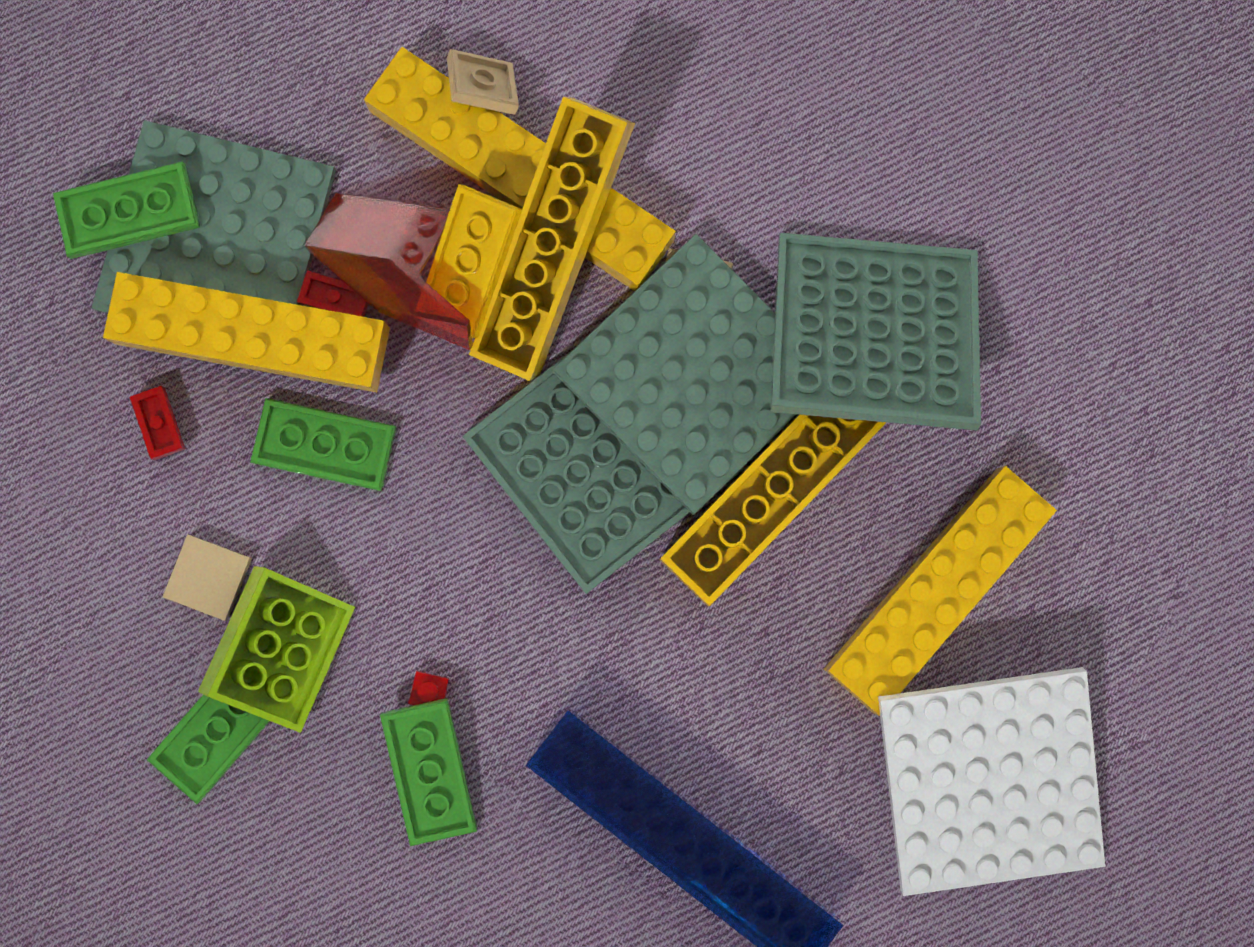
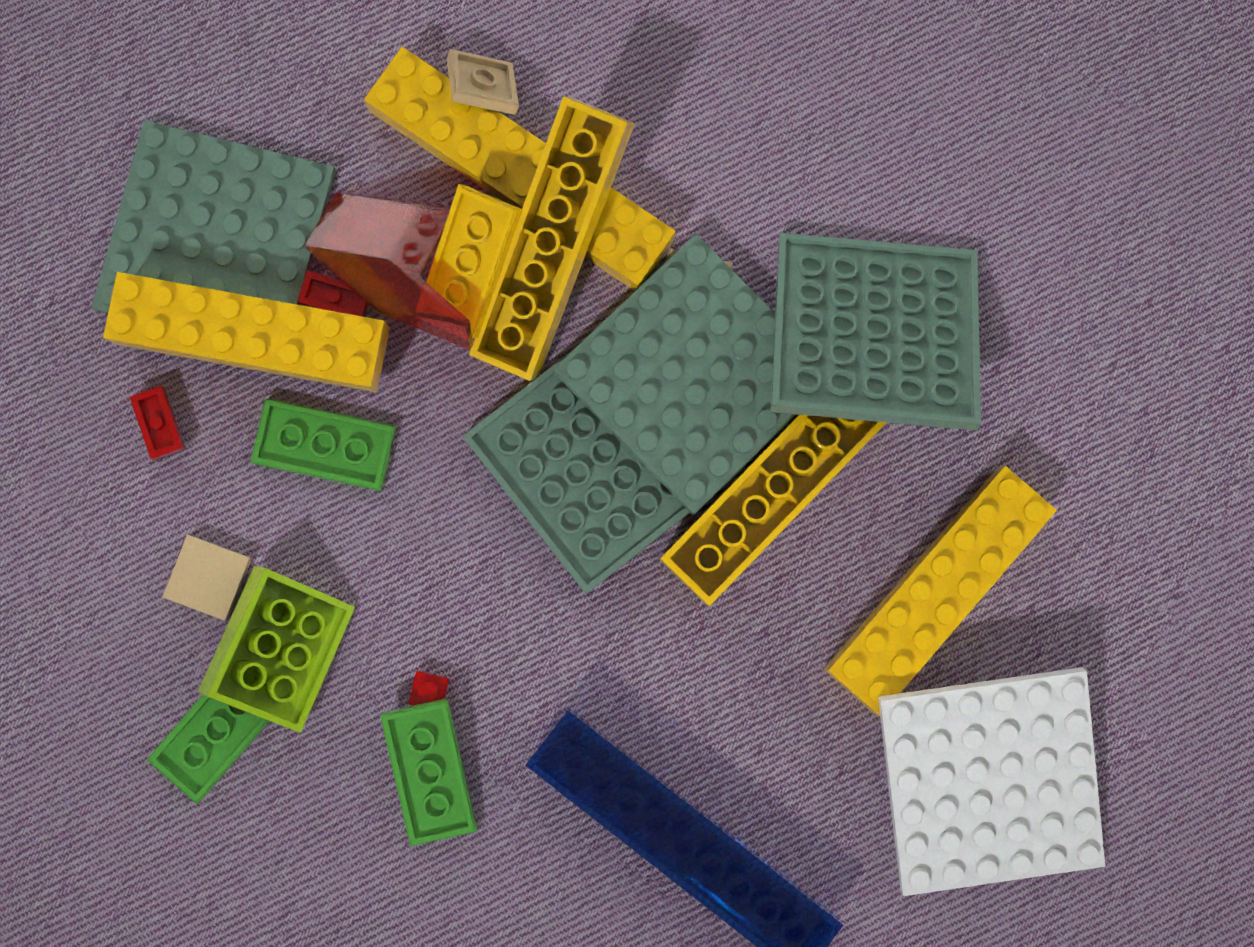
bright green tile [53,161,200,259] -> none

